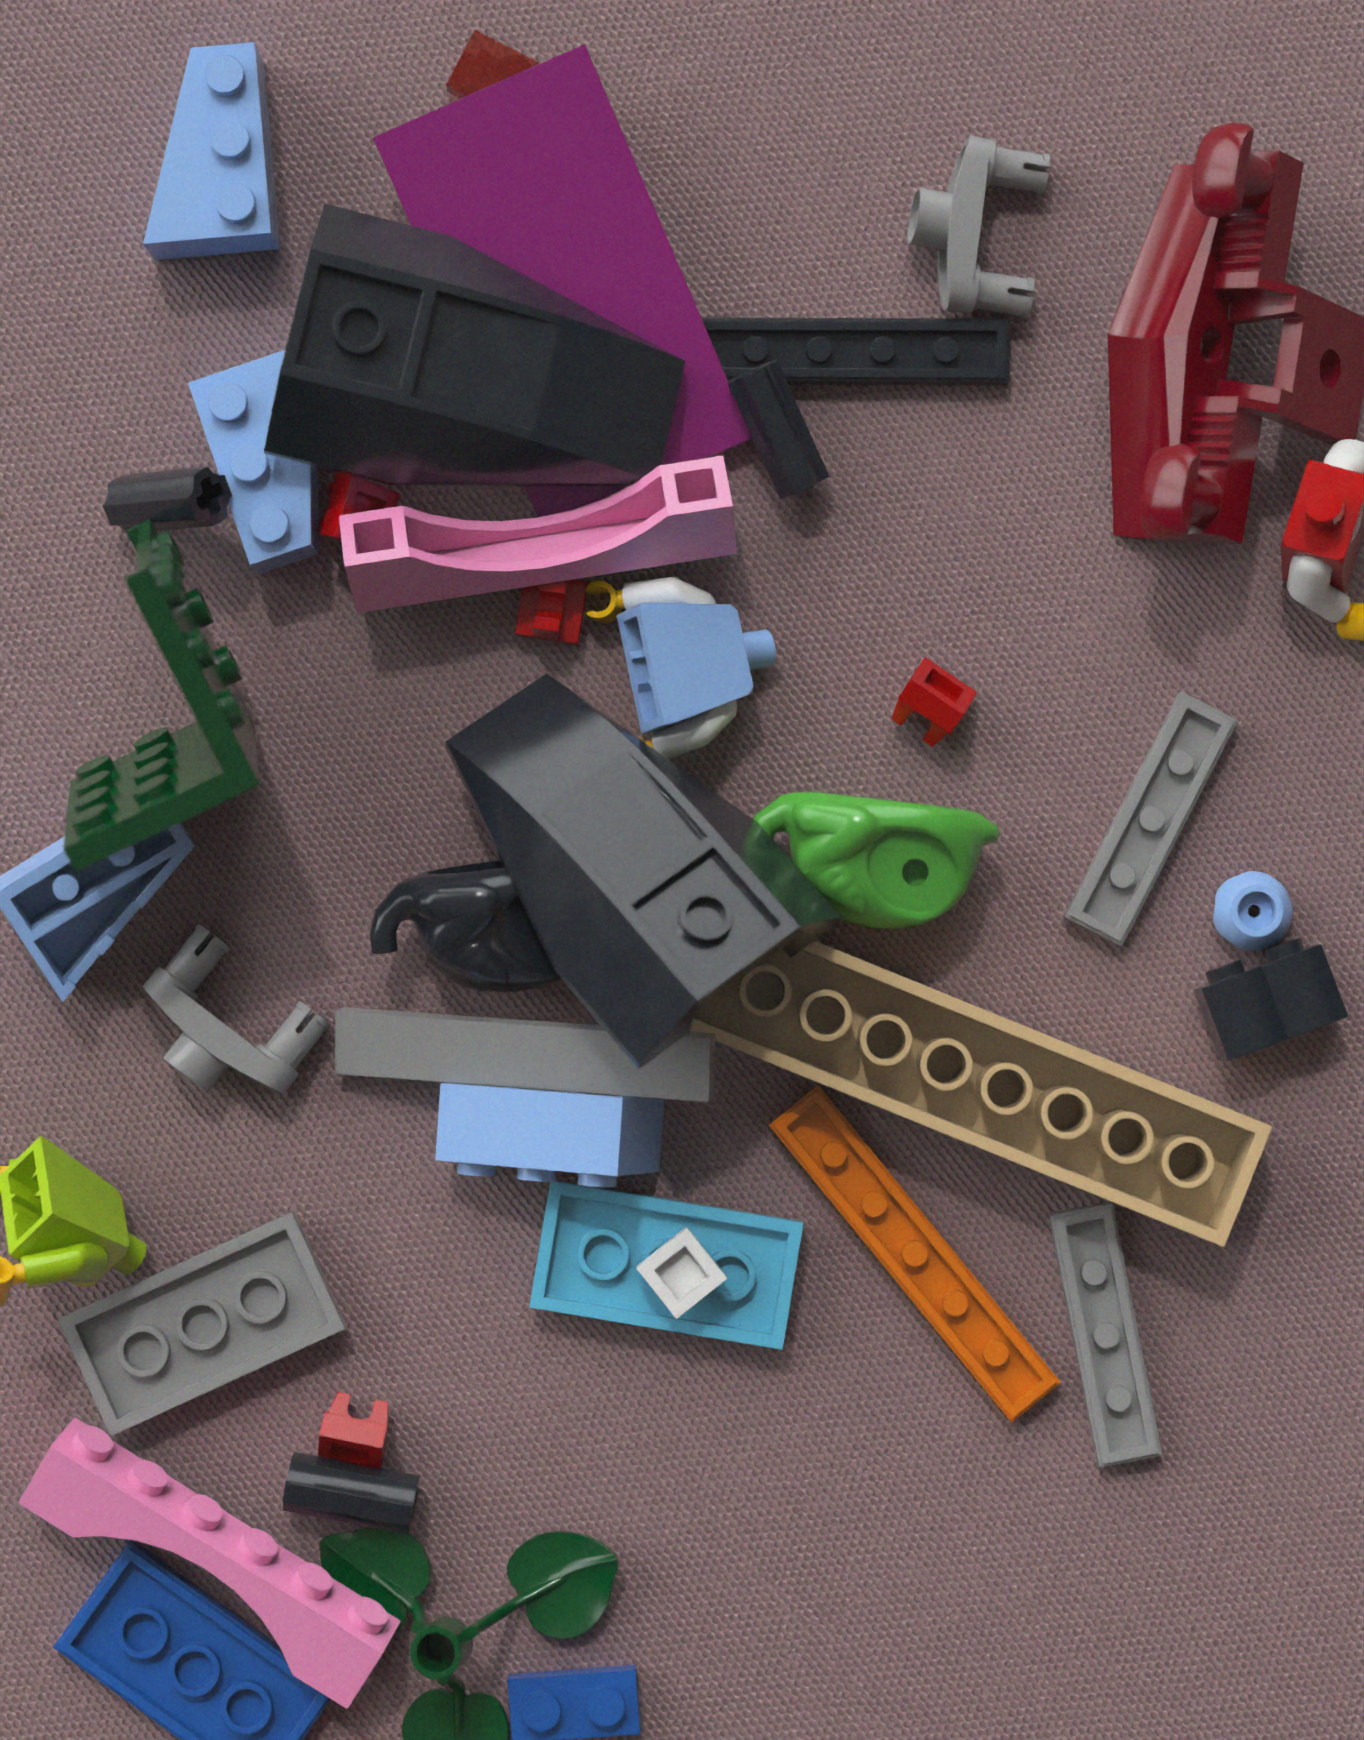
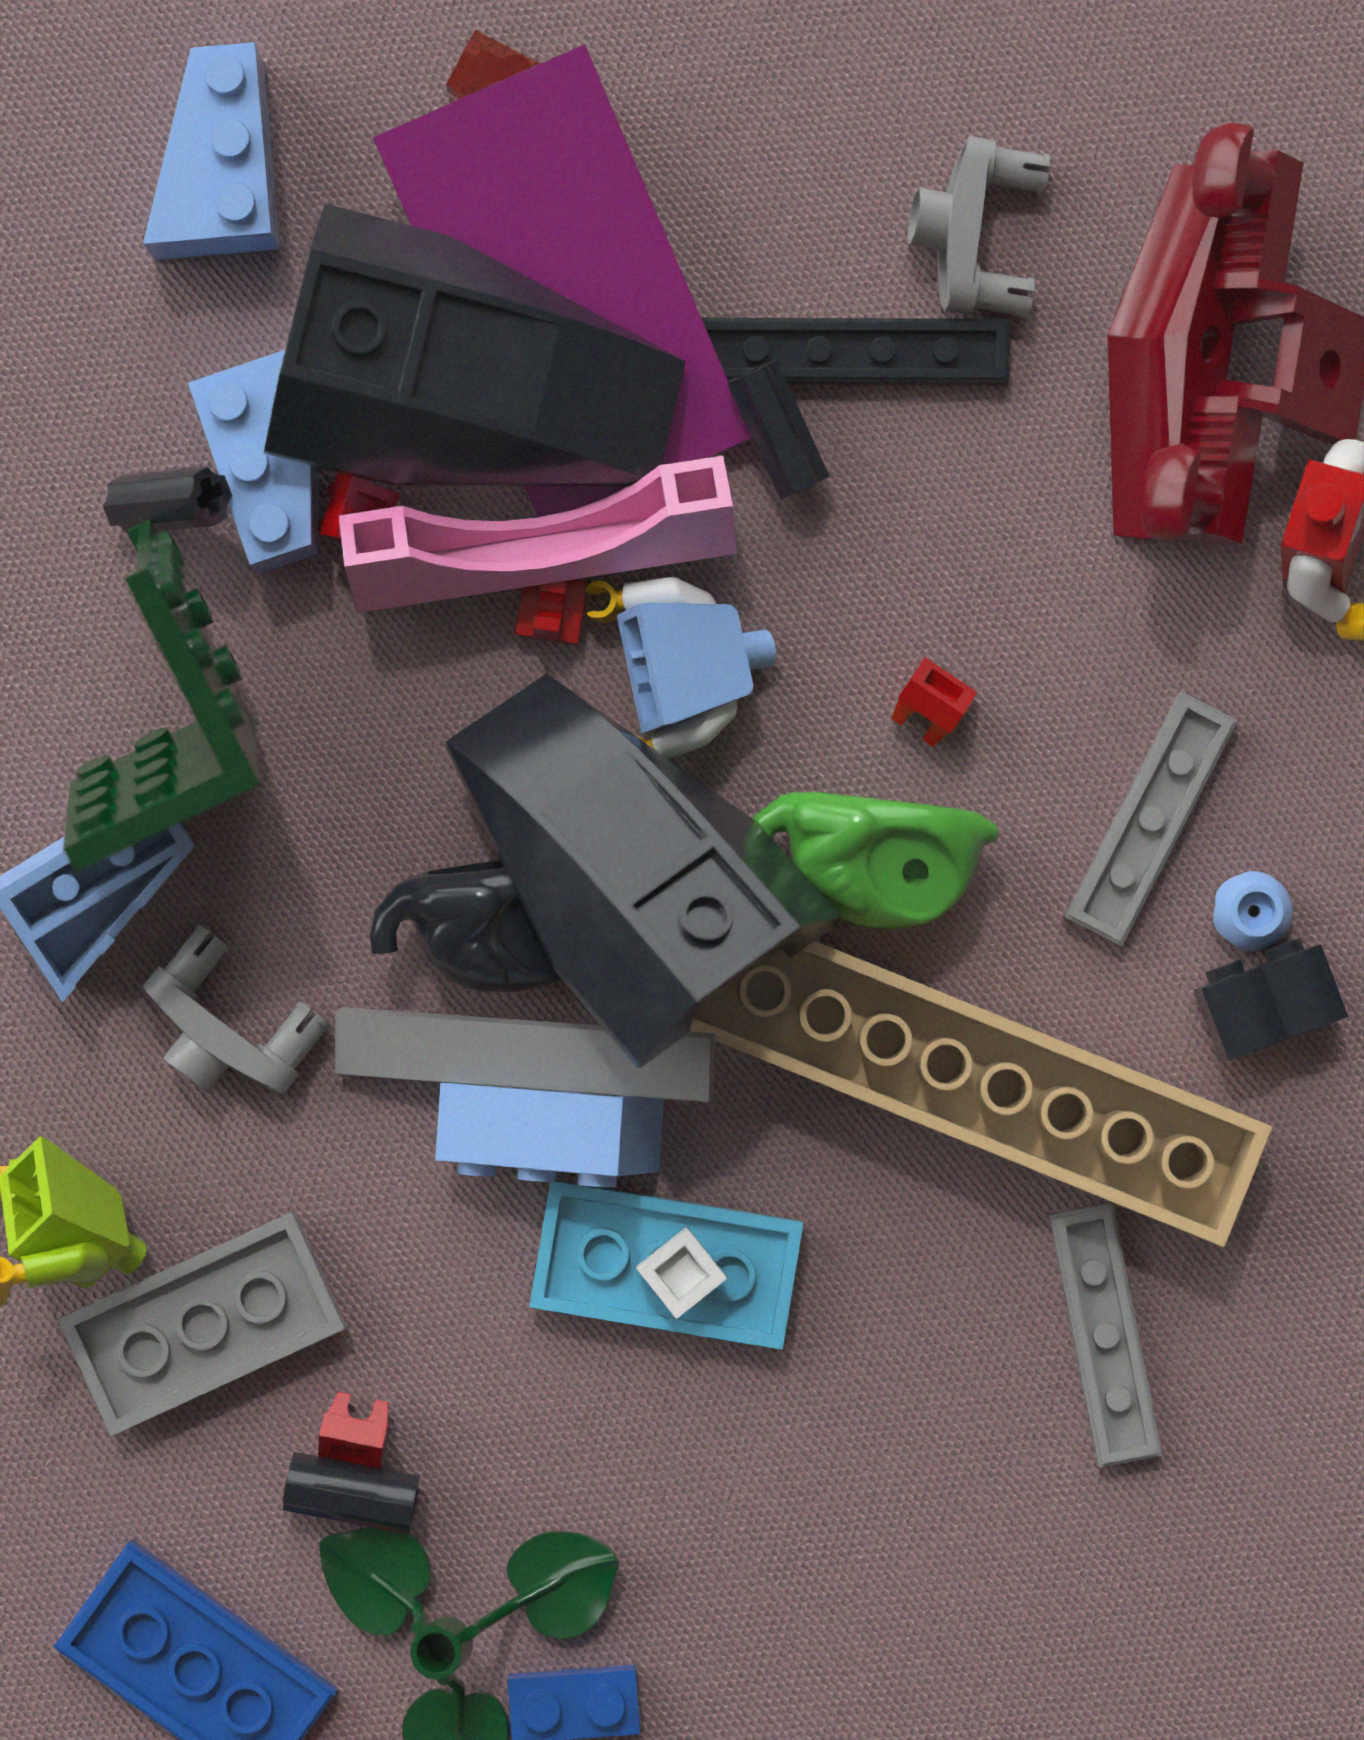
bright pink arch [18,1417,401,1709] -> none
orange tile [768,1084,1061,1423] -> none

